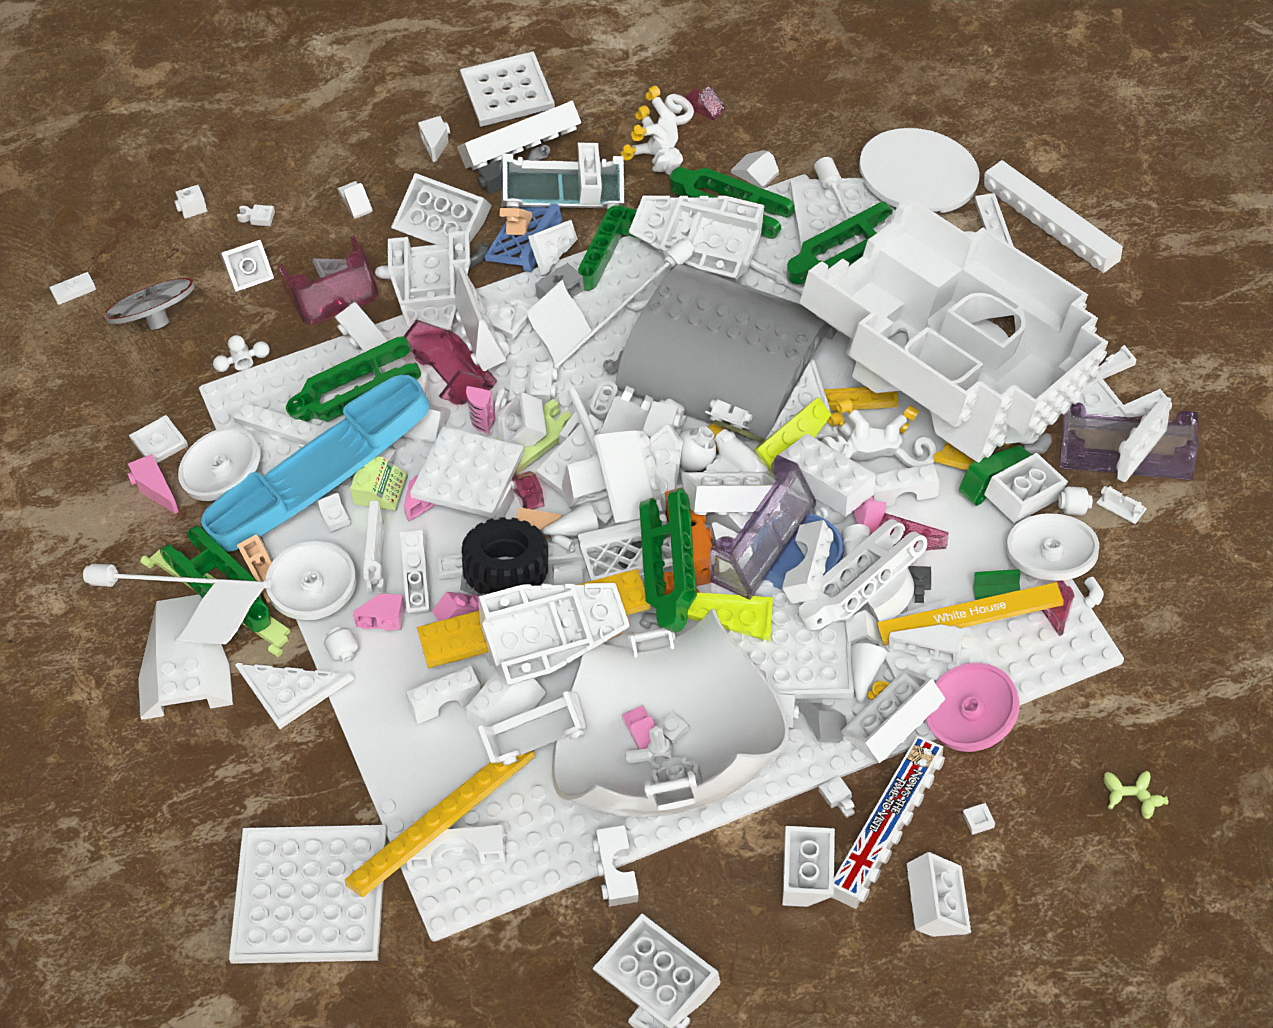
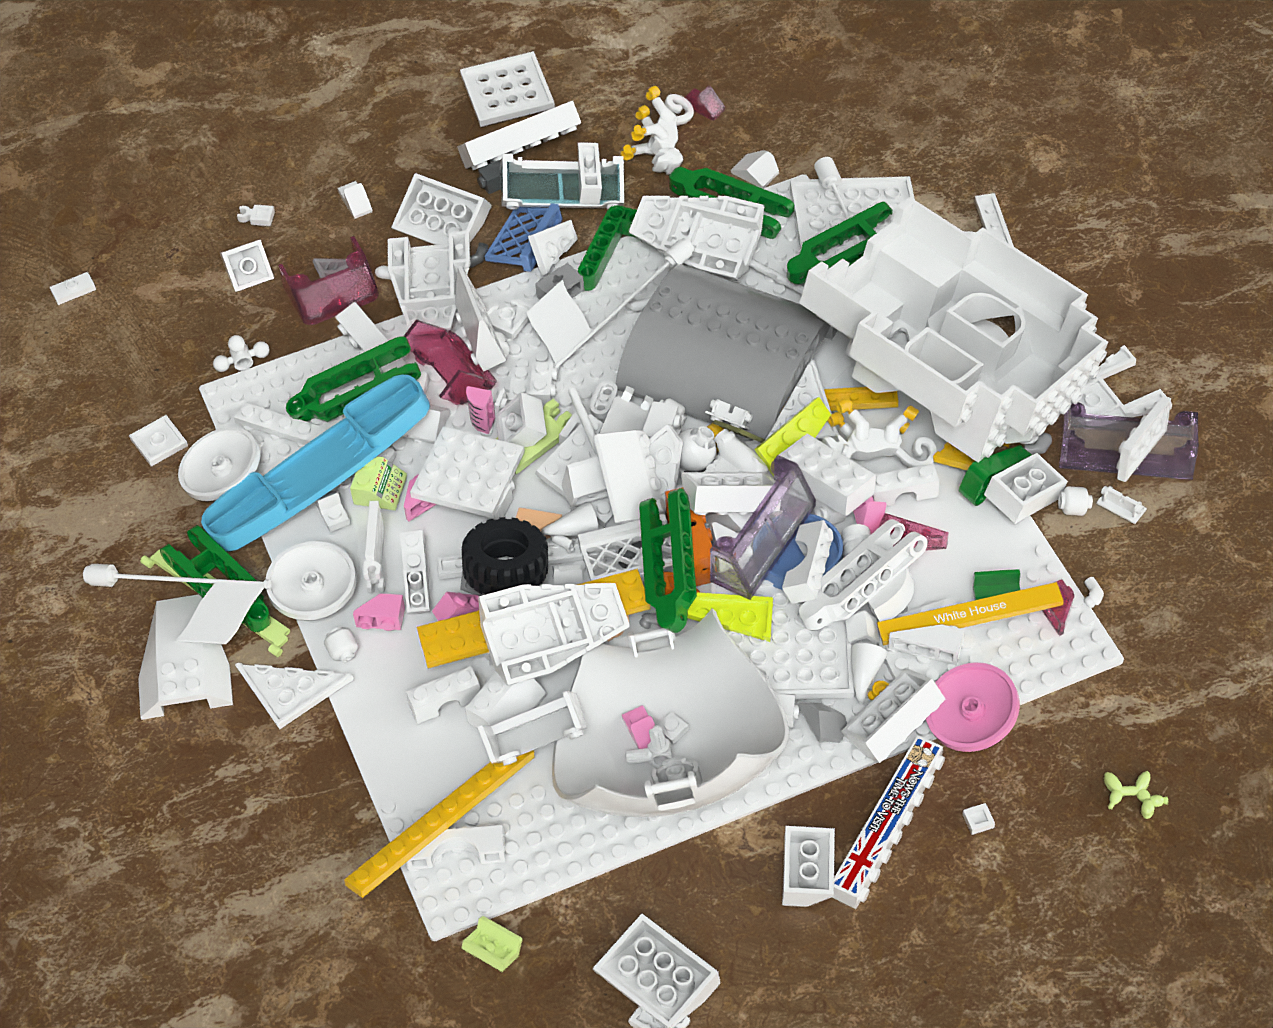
light grey wheel [103,278,195,330] -> none
bright pink slope [127,454,179,514] -> none
white brick [174,185,207,218] -> none
white plate [229,825,387,964] -> none
light nougat slope [237,534,273,603] -> none
white slope [418,116,450,162] -> none
light nougat slope [500,208,533,235] -> none
clear pink slope [512,471,545,510] -> none
light grey arm [527,145,550,161] -> none
white arch [592,825,639,907] -> none
light grey arm [603,350,624,374] -> none
white plate [819,776,855,818] -> none
white tile [859,128,979,213] -> none
white slope [907,852,971,937] -> none
dark grey plate [908,566,931,603] -> none
white brick [984,160,1123,273] -> none
white dish [1007,514,1099,581] -> none
none -> yellowish green bracket [462,916,522,972]

